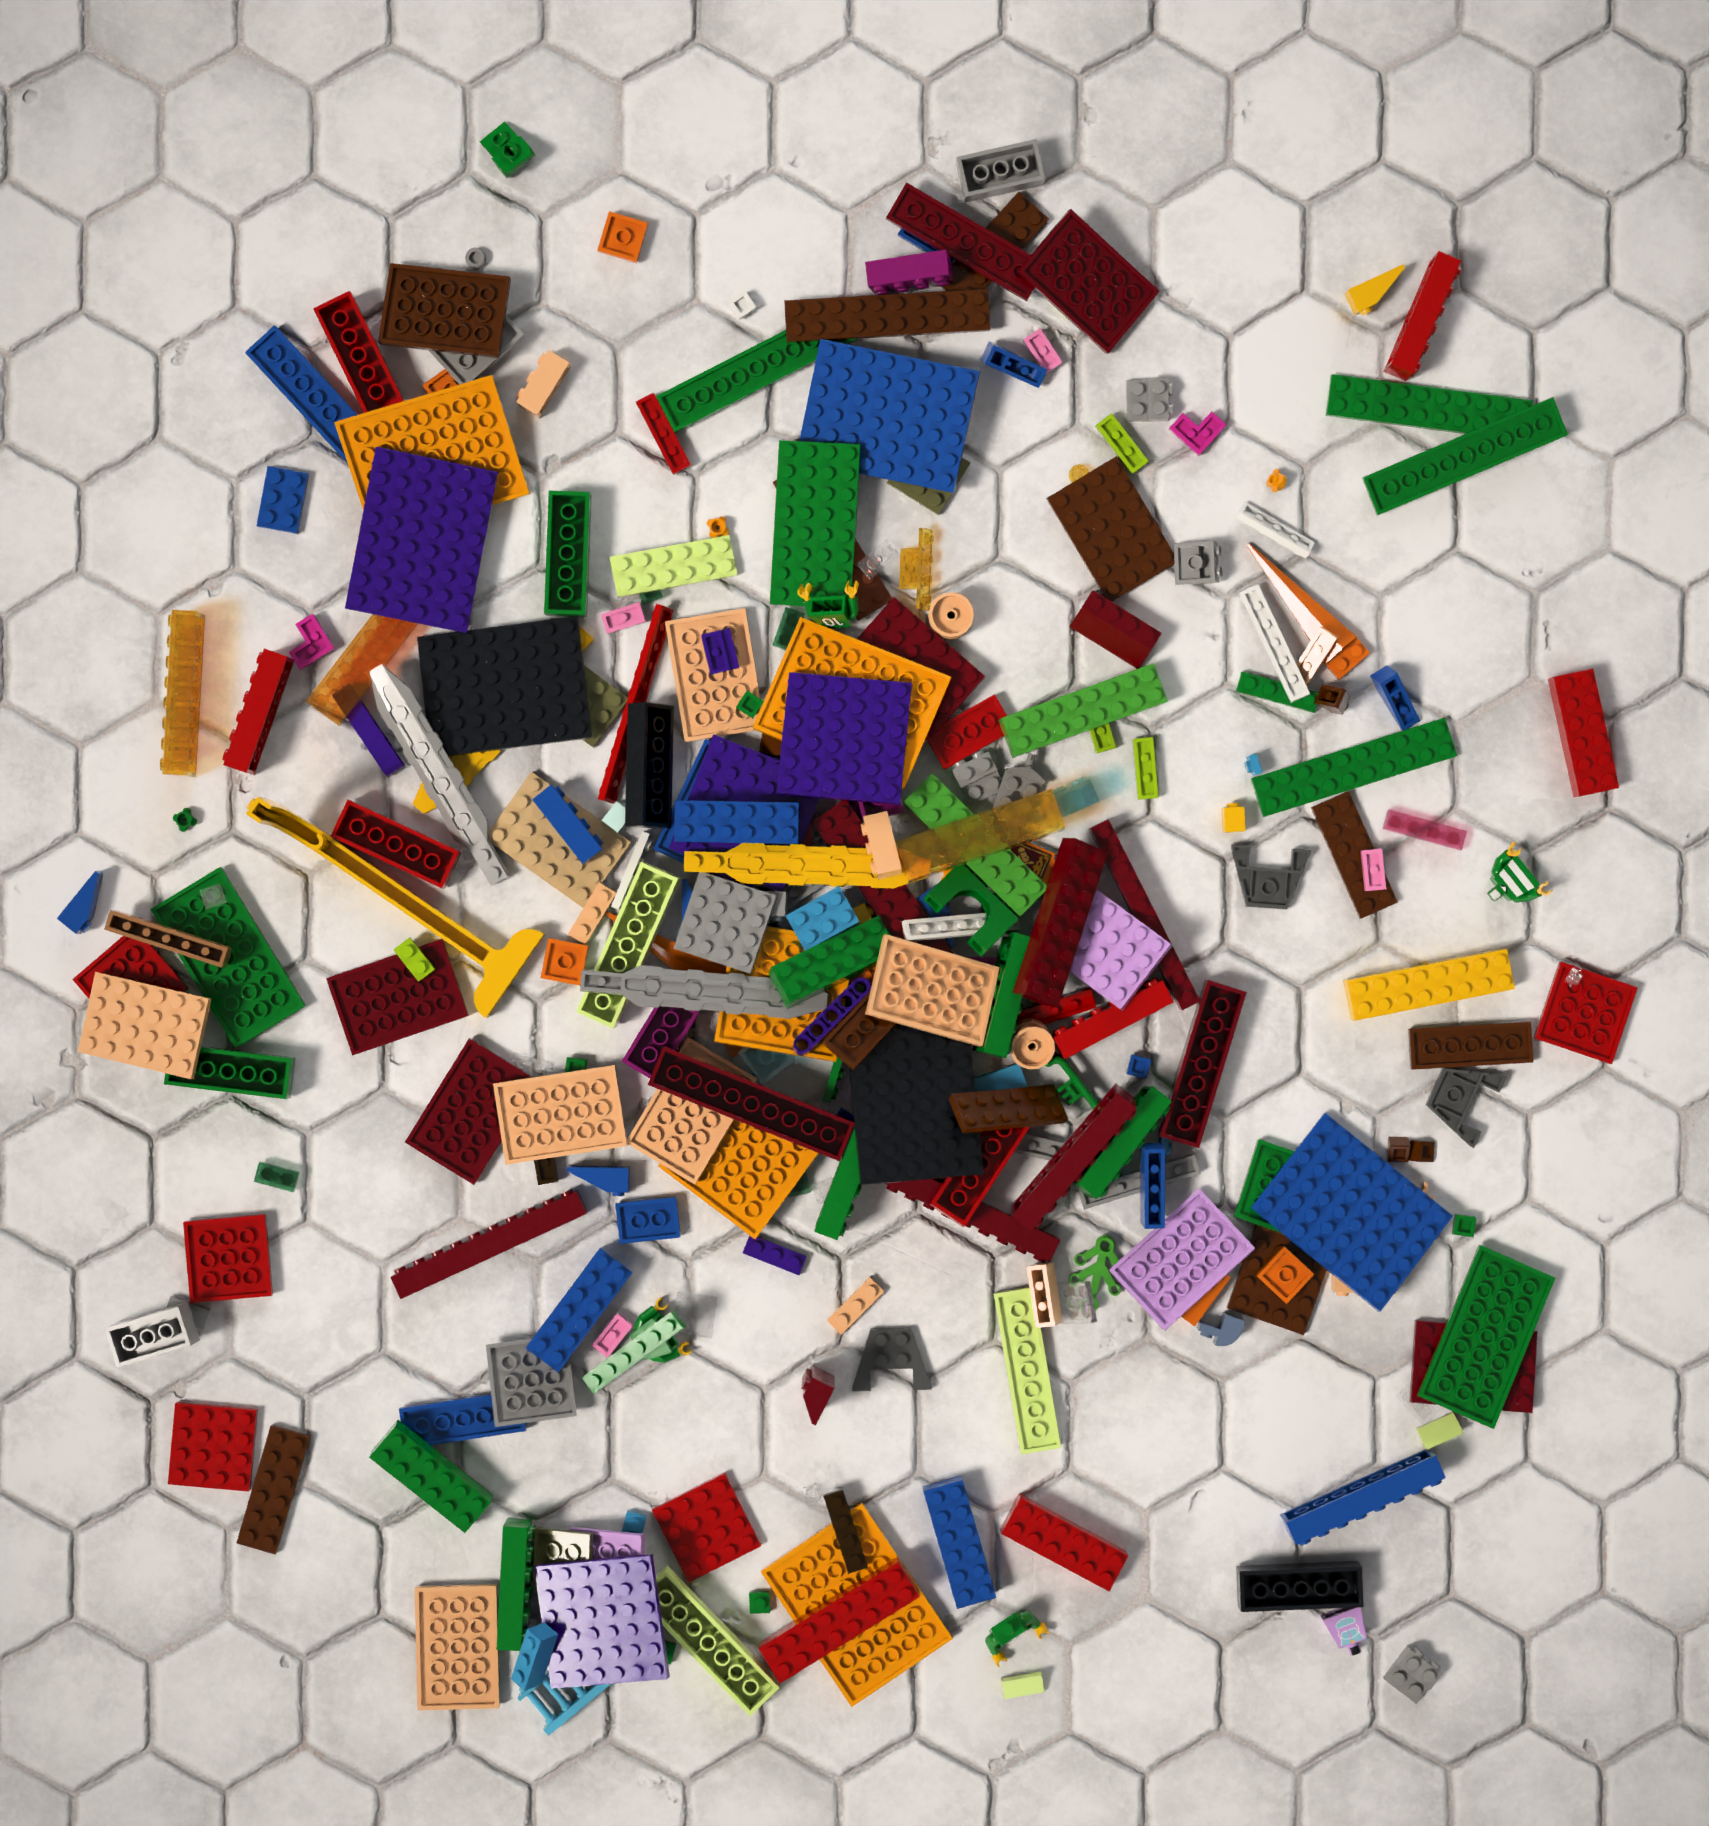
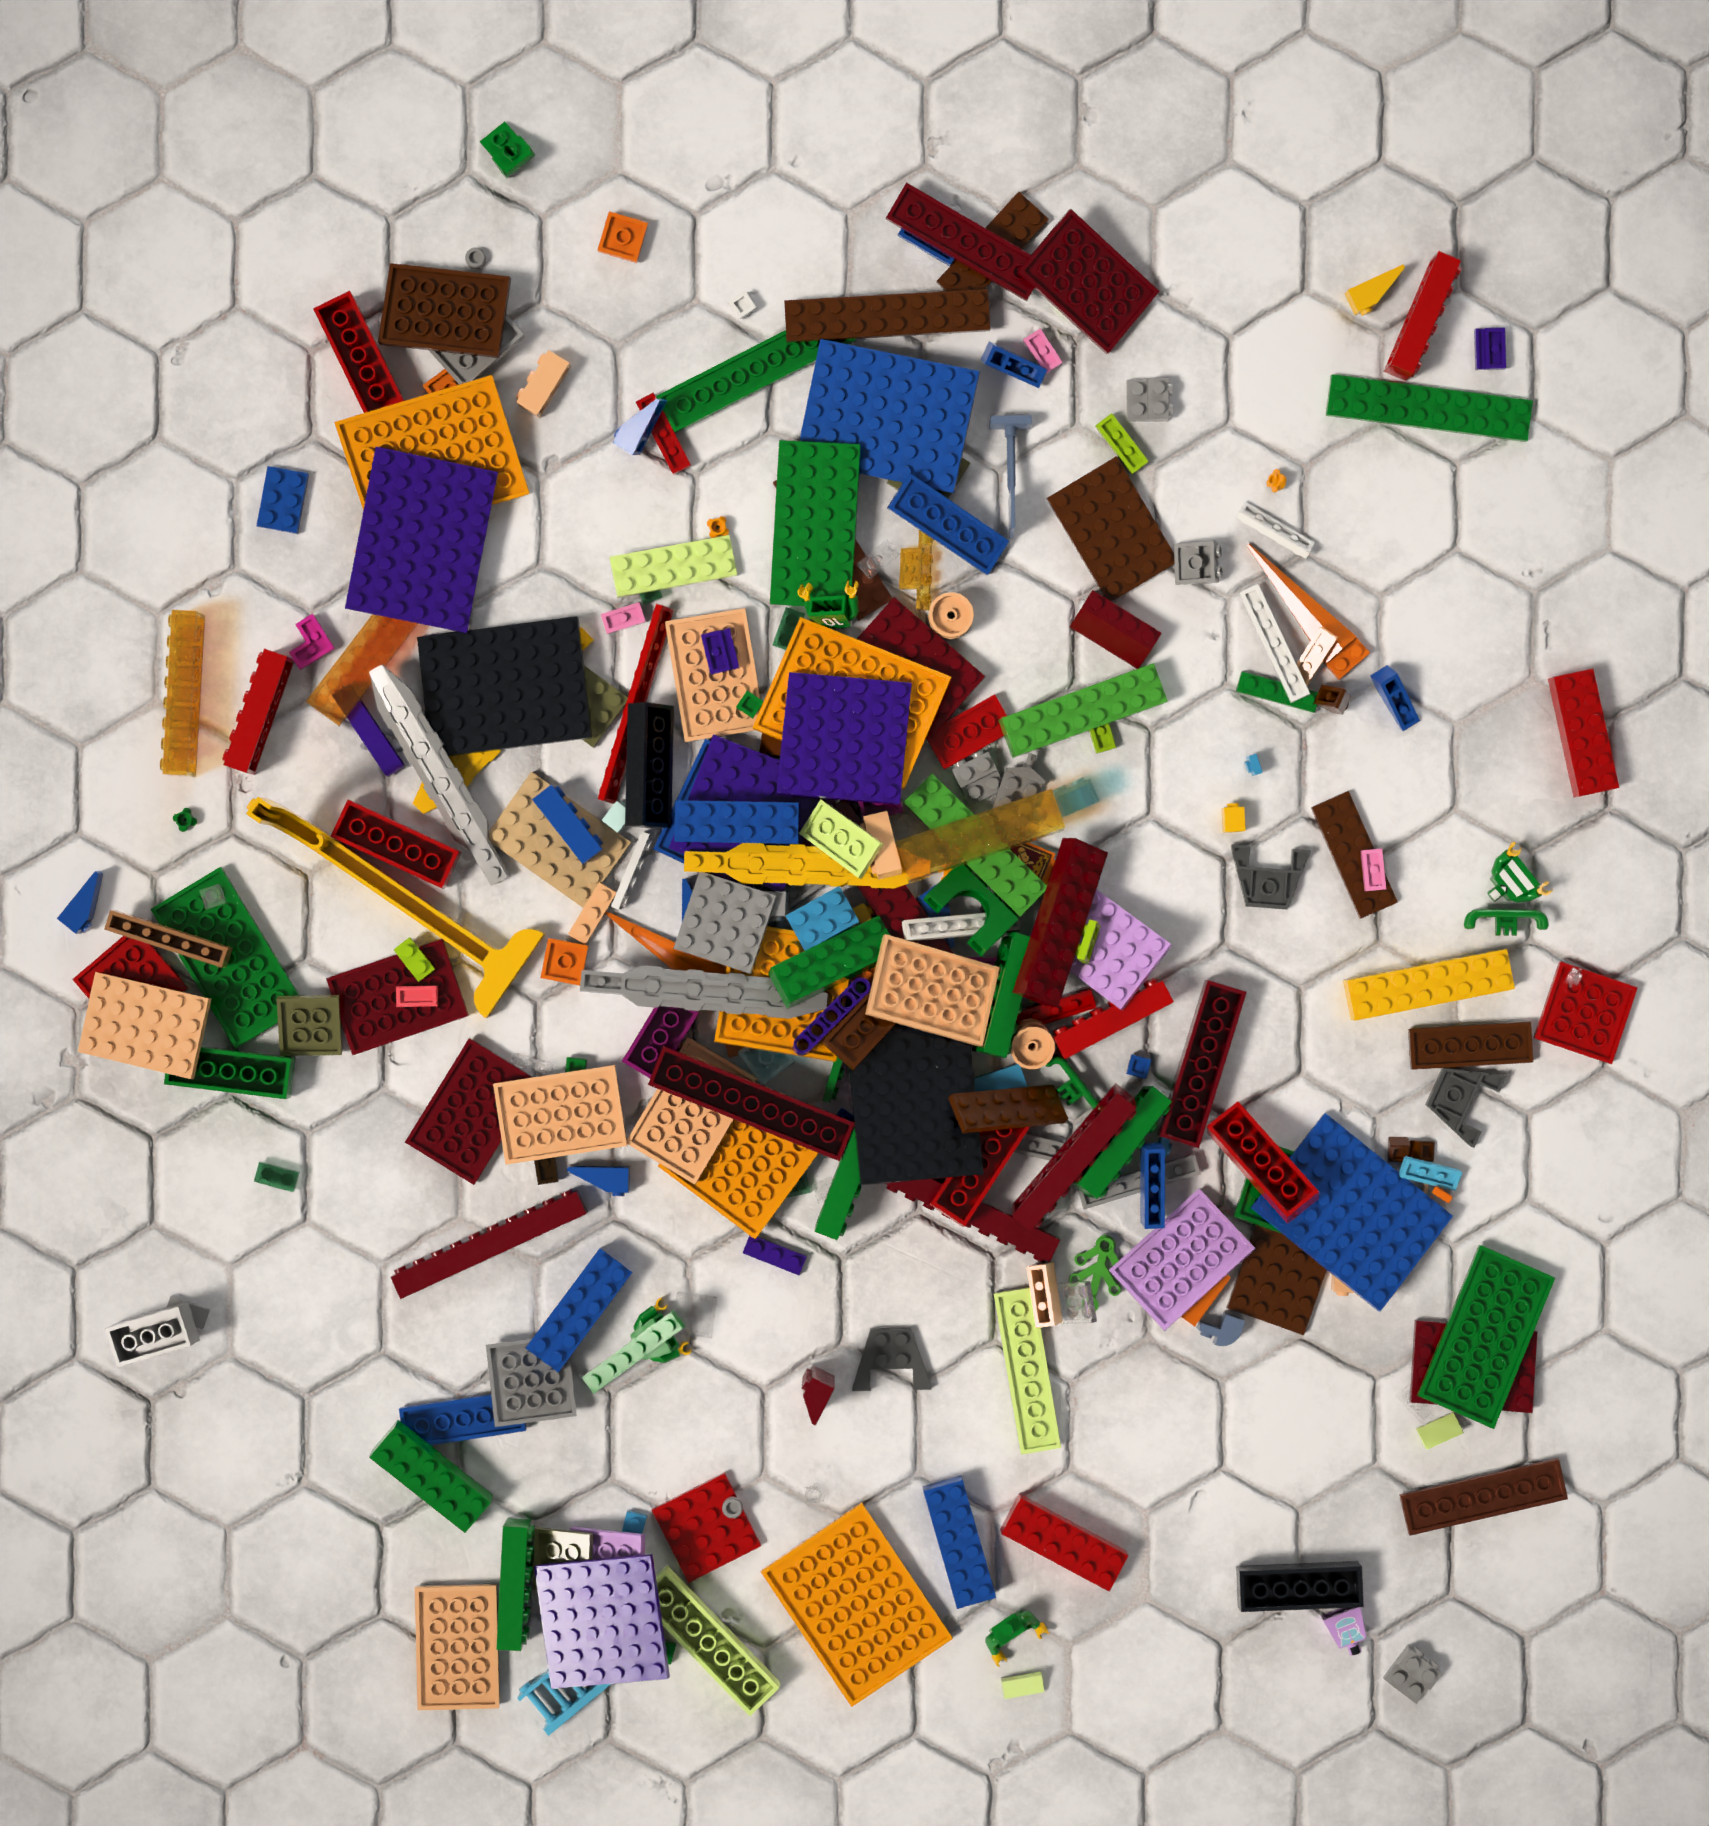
red plate [168,1402,258,1492] -> none
red plate [183,1214,273,1303] -> none
reddish brown plate [236,1425,311,1554] -> none
blue plate [245,325,358,464] -> none
dark azure brick [511,1622,558,1691] -> none
green brick [544,490,592,617] -> none
yellowish green brick [576,862,681,1028] -> none
bright pink plate [592,1312,633,1358] -> none
blue plate [615,1196,681,1244] -> none
green plate [749,1591,770,1614] -> none
red brick [758,1557,920,1683] -> none
dark brown plate [823,1488,868,1574] -> none
light nougat plate [827,1277,884,1335] -> none
magenta brick [865,250,954,295] -> none
light grey brick [956,139,1045,203] -> none
clear yellow plate [1069,465,1089,482] -> none
dark red brick [1088,819,1200,1010] -> none
lime plate [1132,737,1159,800] -> none
dark pink plate [1169,411,1226,456] -> none
green plate [1251,718,1457,817] -> none
orange plate [1256,1246,1314,1304] -> none
blue brick [1280,1449,1446,1546] -> none
green plate [1362,397,1568,515] -> none
clear pink plate [1382,809,1467,851] -> none
green plate [1452,1214,1476,1237] -> none
none -> olive plate [276,995,342,1056]
none -> coral tile [396,986,438,1007]
none -> slope [613,399,667,455]
none -> light grey tile [722,1497,743,1518]
none -> yellowish green plate [799,799,884,879]
none -> blue plate [887,473,1009,575]
none -> sand blue piece [990,415,1032,539]
none -> lime plate [1076,919,1101,964]
none -> red brick [1207,1101,1319,1224]
none -> medium azure plate [1399,1156,1462,1191]
none -> copper plate [1399,1458,1568,1536]
none -> orange tile [1431,1187,1453,1203]
none -> green piece [1464,909,1549,936]
none -> dark purple plate [1474,328,1506,370]

